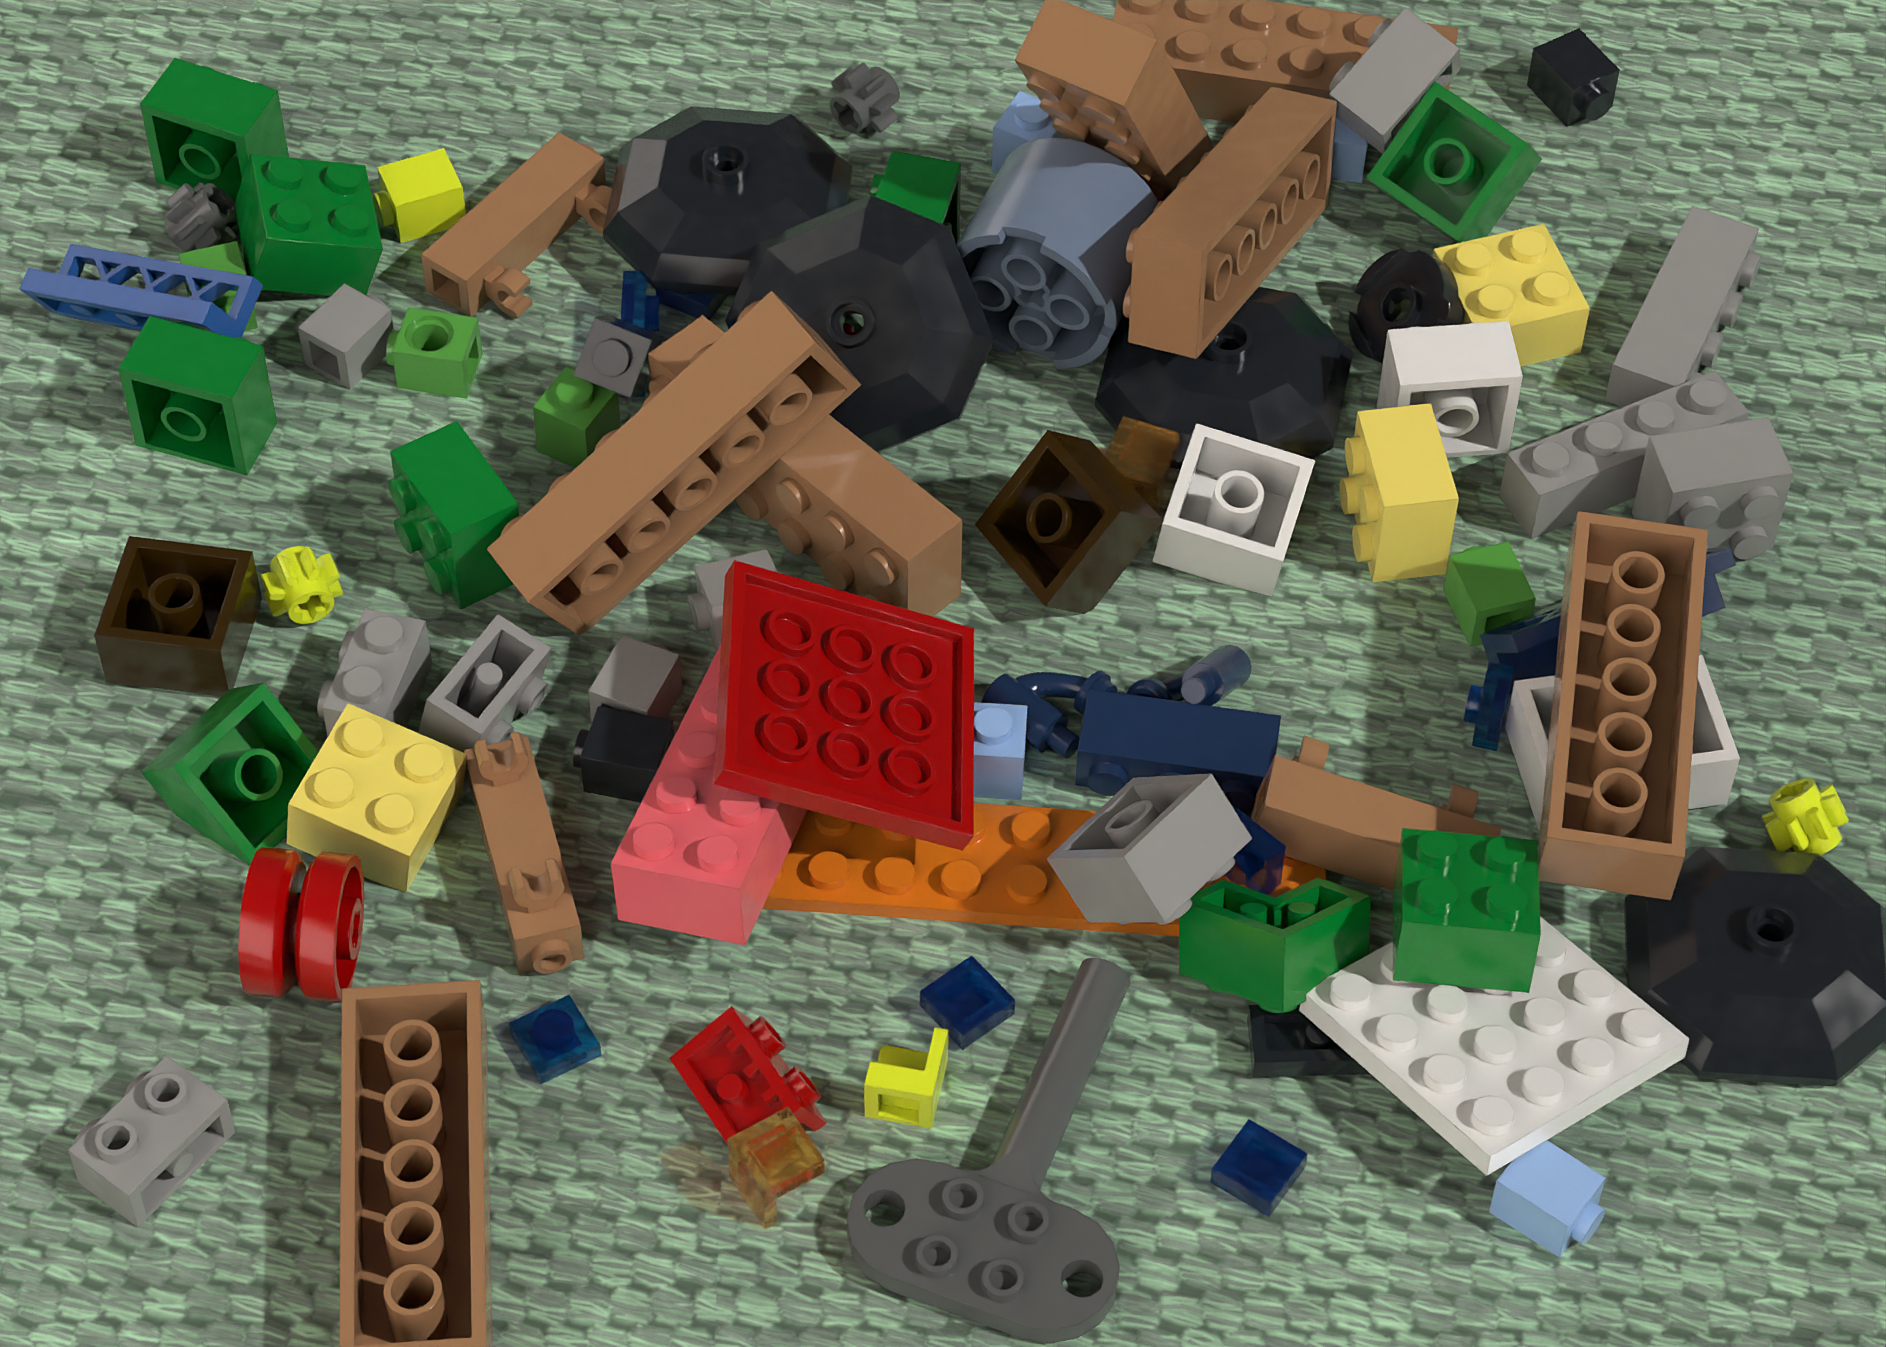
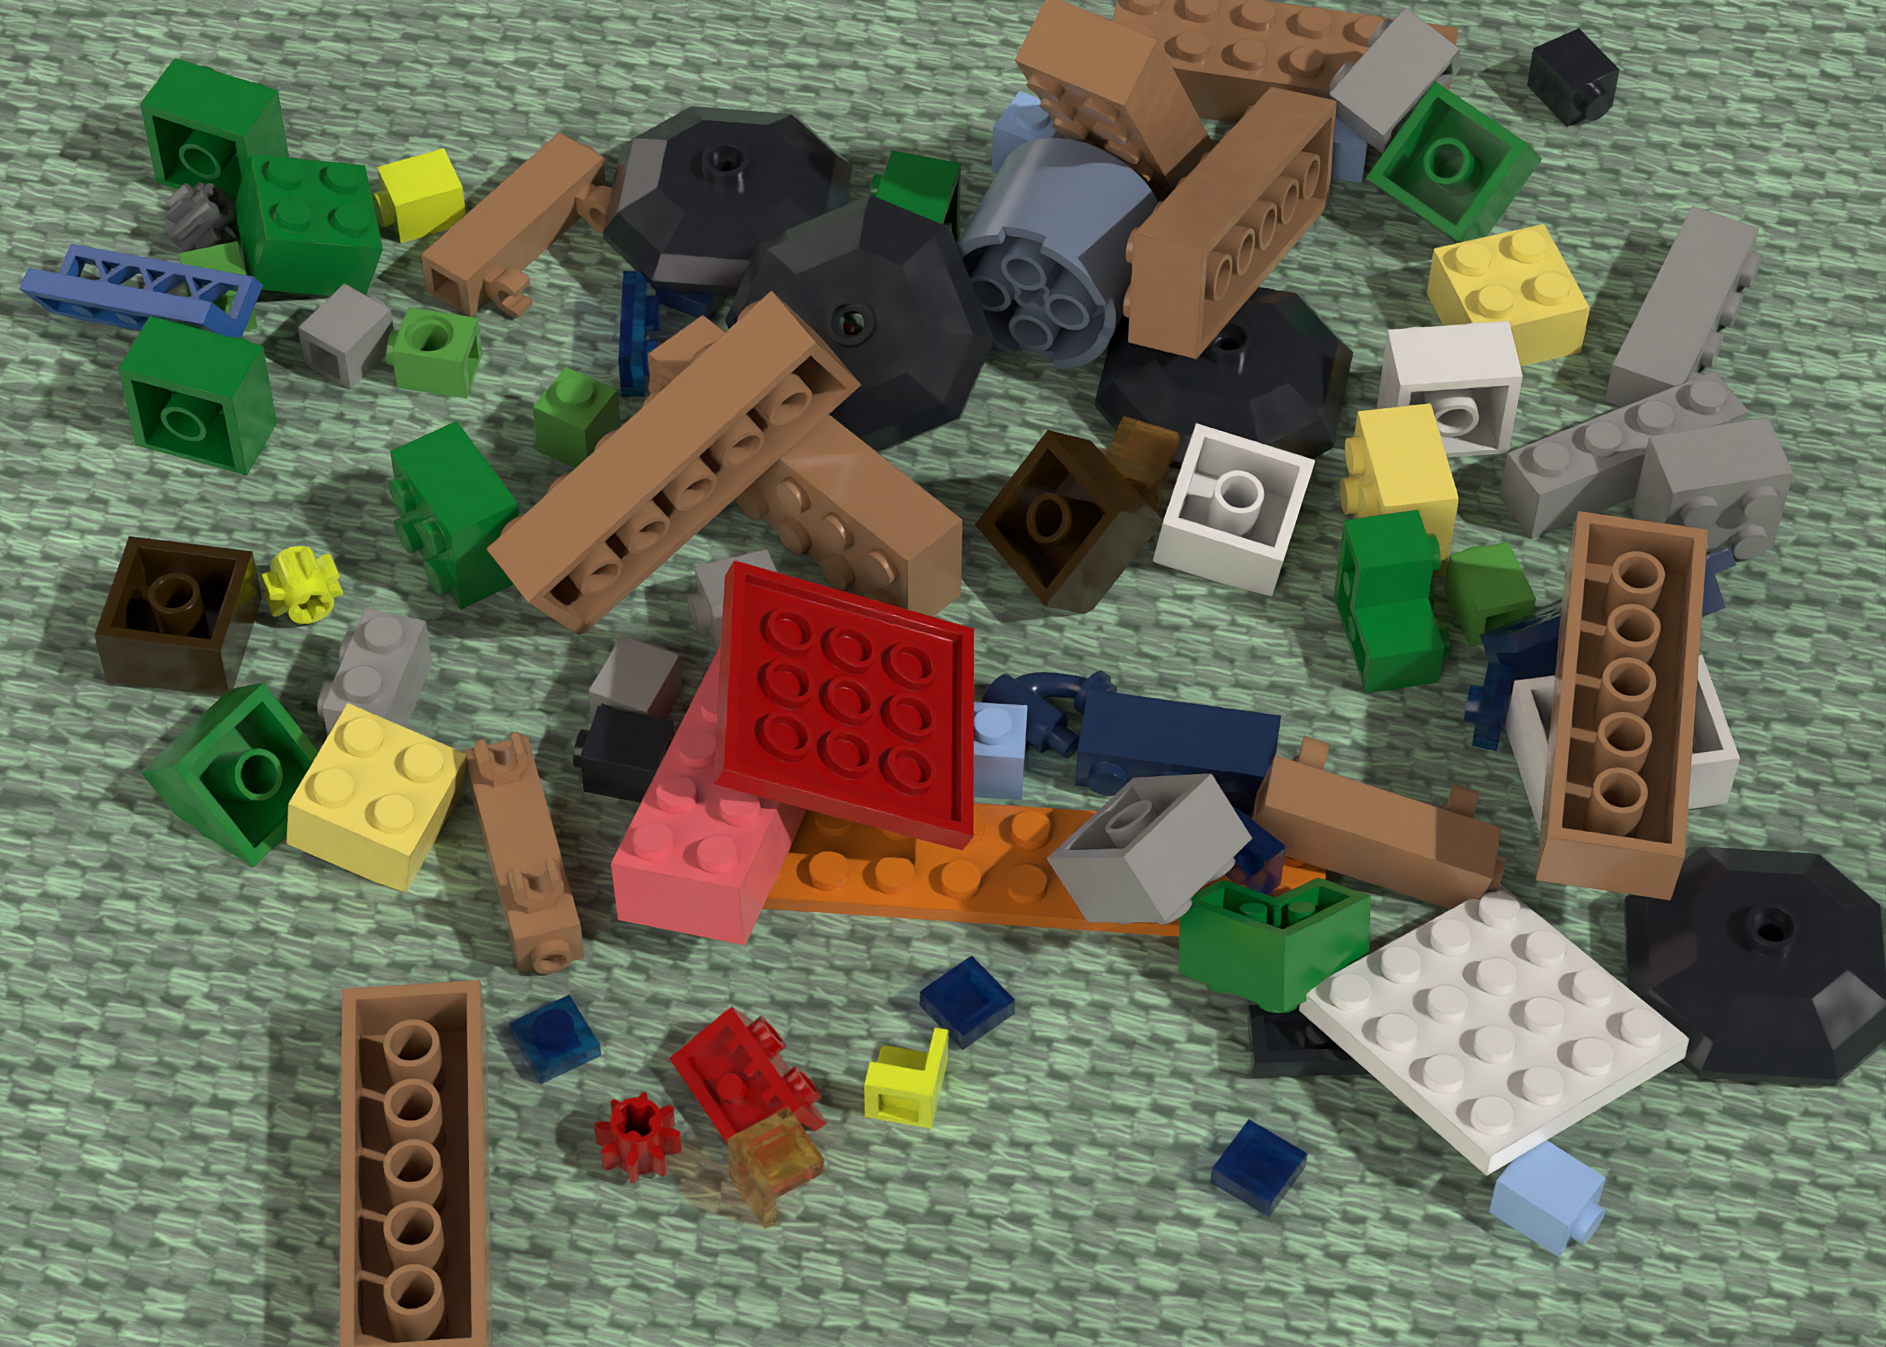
light grey brick [68,1056,235,1227] -> none
red wheel [238,847,364,1003] -> none
light grey brick [418,614,551,773] -> none
black brick [573,314,664,398] -> none
dark grey gear [830,62,900,135] -> none
dark grey piece [847,958,1130,1344] -> none
dark blue plant [1127,645,1251,706] -> none
black plate [1348,249,1464,364] -> none
green brick [1393,828,1541,993] -> none
neon yellow gear [1762,778,1849,855] -> none
none -> red gear [594,1092,682,1184]
none -> green brick [1334,509,1451,694]

